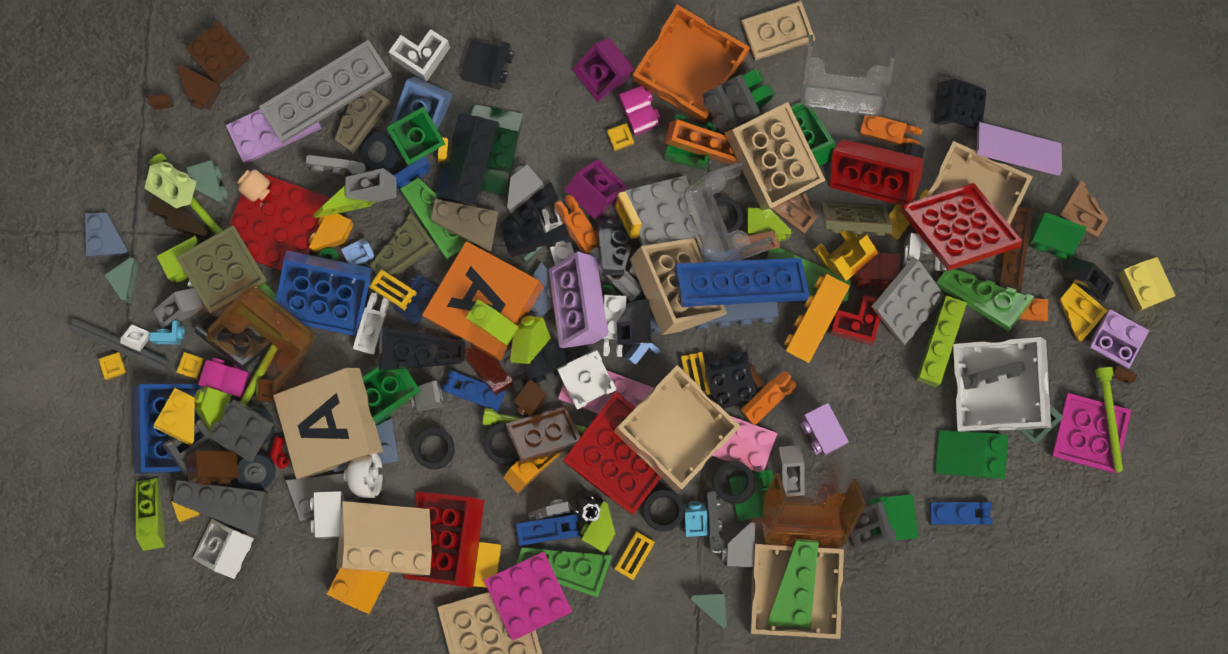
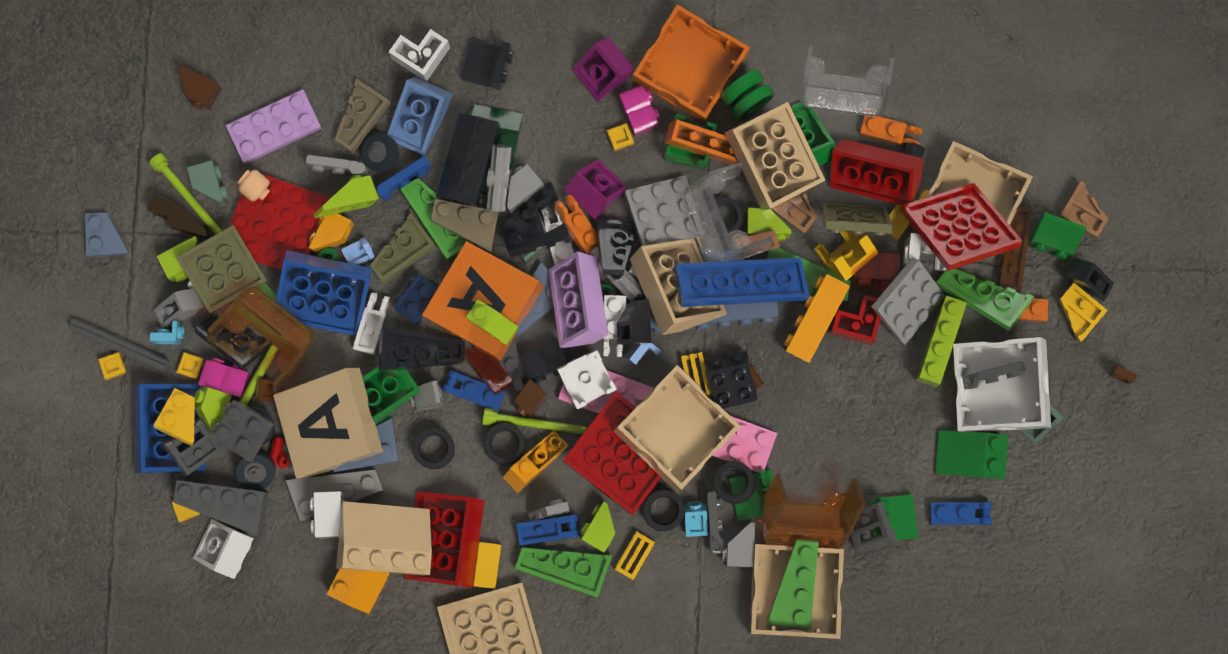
sand green slope [105,258,139,304] -> none
white tile [120,324,150,352] -> none
lime slope [136,478,165,551] -> none
yellowish green brick [145,162,196,208] -> none
reddish brown tile [147,94,174,110] -> none
reddish brown brick [185,21,250,85] -> none
reddish brown brick [186,451,239,485] -> none
light grey plate [259,40,392,144] -> none
white cylinder [344,454,383,498] -> none
light grey slope [345,168,397,202] -> none
yellow tile [369,269,417,311] -> none
green slope [386,106,446,165] -> none
yellow tile [438,137,448,163] -> none
dark pink plate [484,552,572,641] -> none
reddish brown tile [505,405,580,464] -> none
lime slope [510,316,551,364] -> none
black piece [568,488,601,522] -> none
yellow tile [615,192,642,239] -> none
sand green slope [690,594,727,629] -> none
dark grey plate [702,74,761,133] -> none
tan tile [741,1,815,61] -> none
orange hinge [741,372,797,425] -> none
light grey slope [779,445,805,497] -> none
lavender brick [800,403,849,457] -> none
black bracket [933,79,986,130] -> none
lavender tile [976,122,1062,176] -> none
dark pink plate [1051,393,1132,474] -> none
lavender slope [1089,309,1149,369] -> none
lime piece [1095,367,1123,473] -> none
light yellow slope [1118,257,1175,313] -> none
none -> light grey piece [487,145,512,212]

